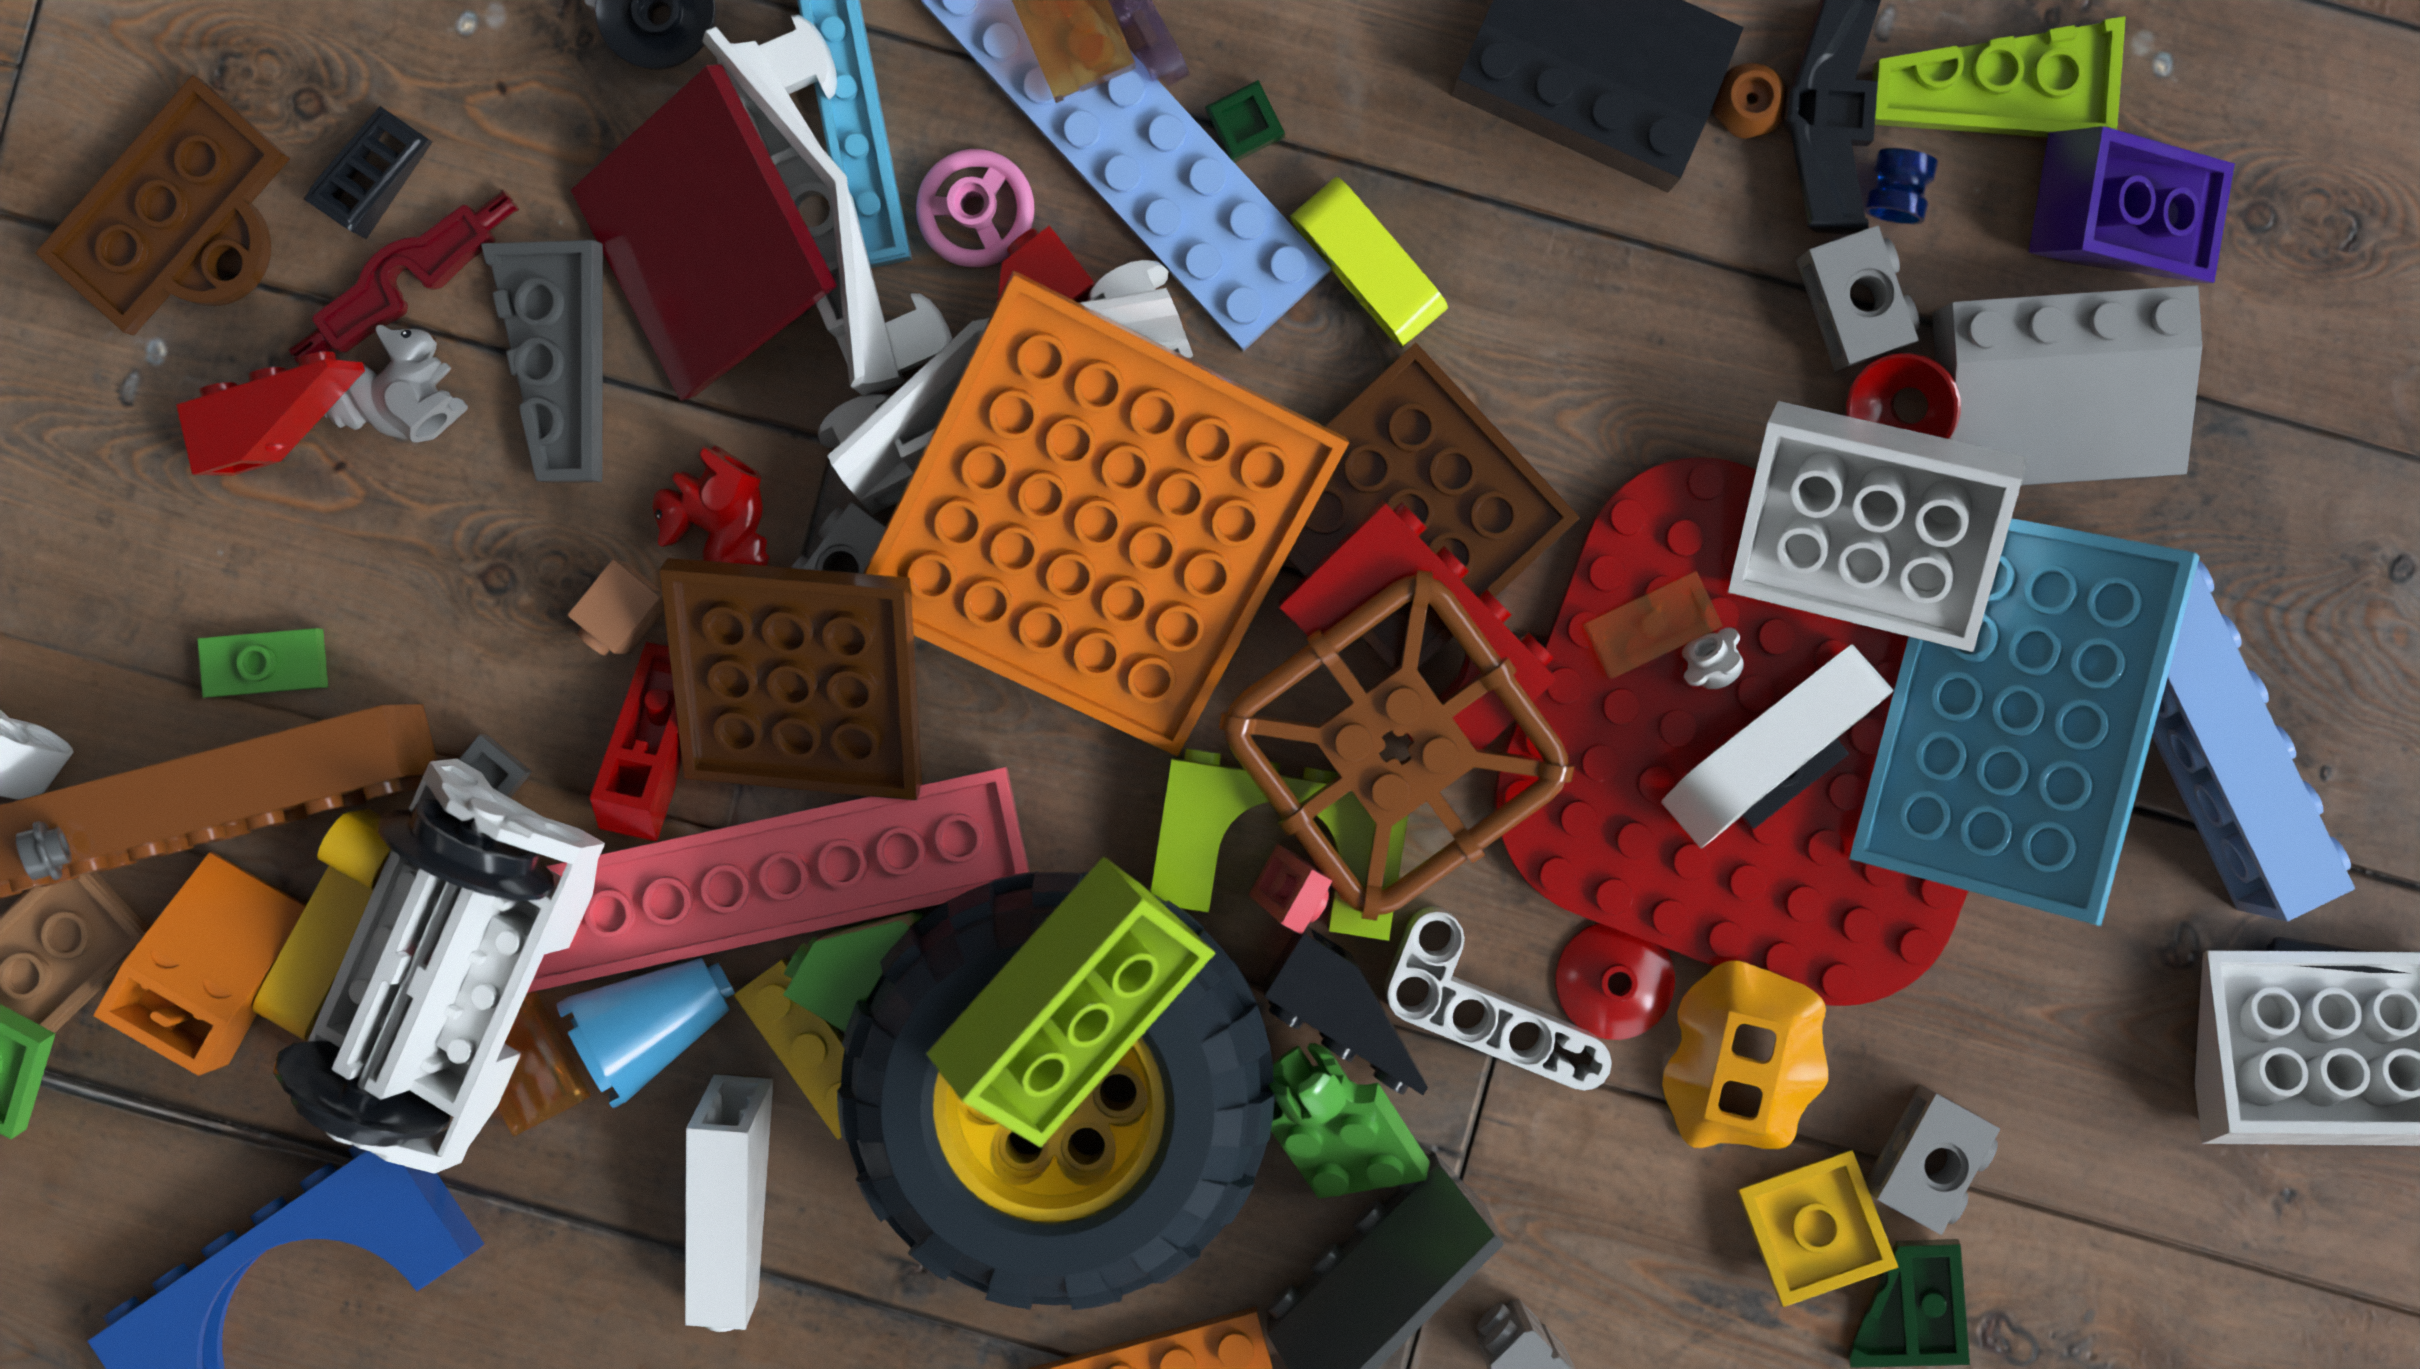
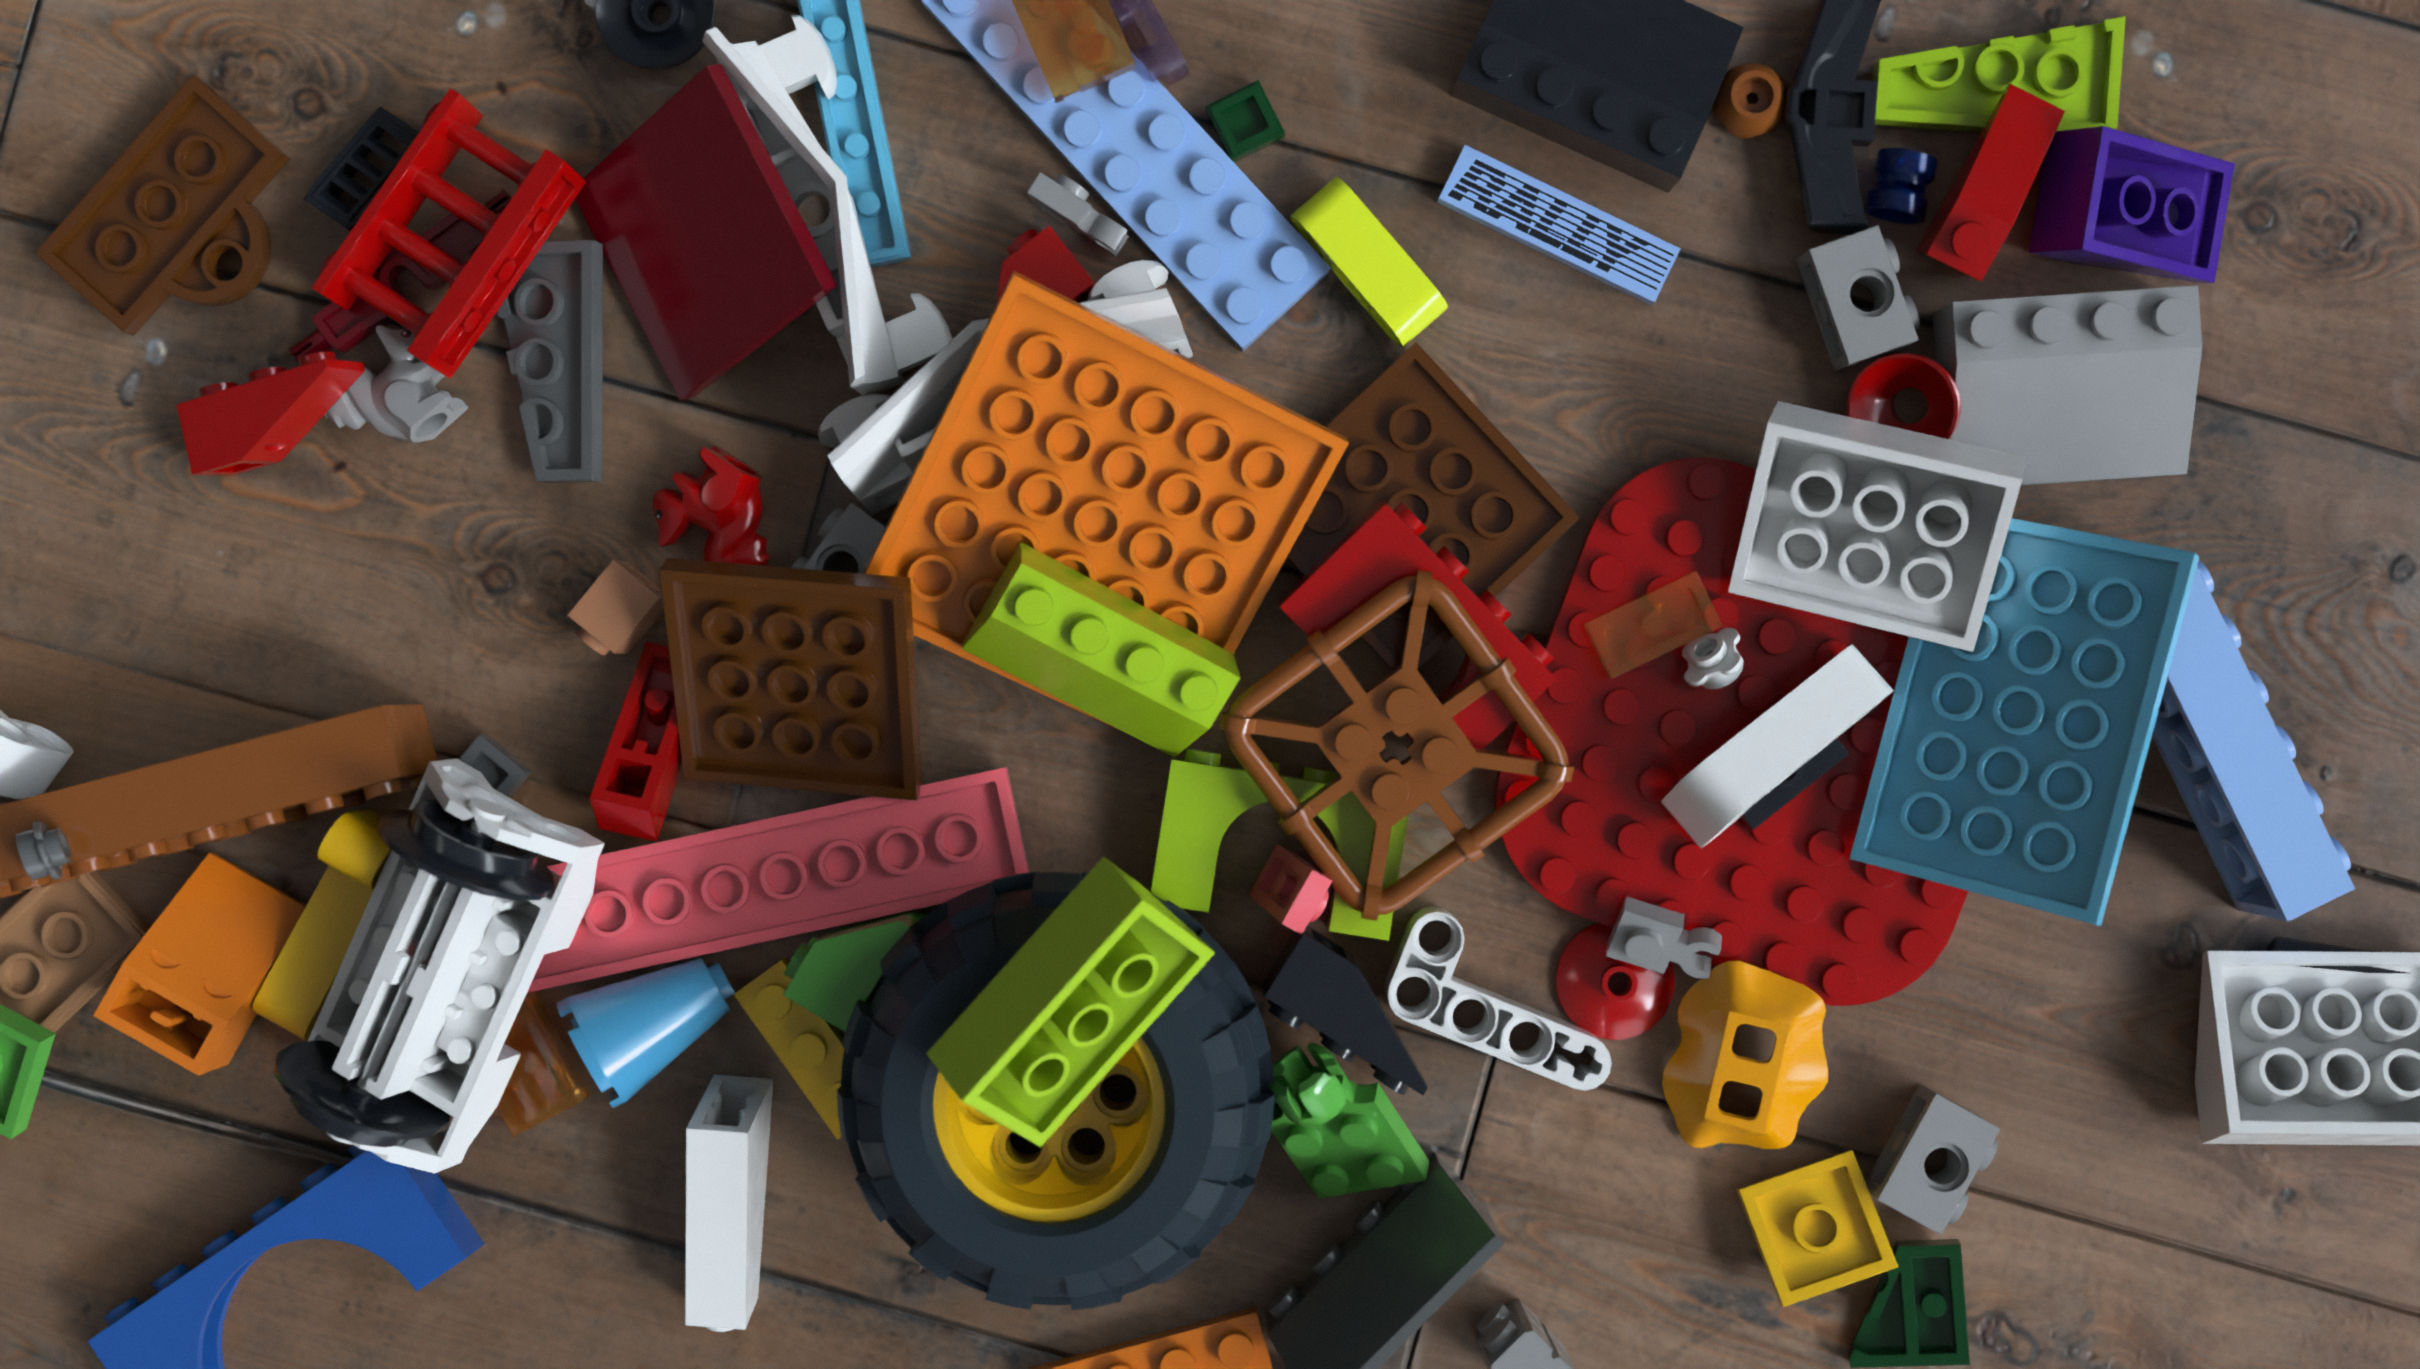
bright green plate [198,628,328,698] -> none
bright pink piece [916,149,1034,268] -> none
none -> red fence [312,88,586,379]
none -> lime slope [961,541,1241,758]
none -> light grey plate [1027,172,1129,256]
none -> light blue tile [1437,145,1681,305]
none -> light grey plate [1606,896,1722,979]
none -> red slope [1916,84,2065,282]

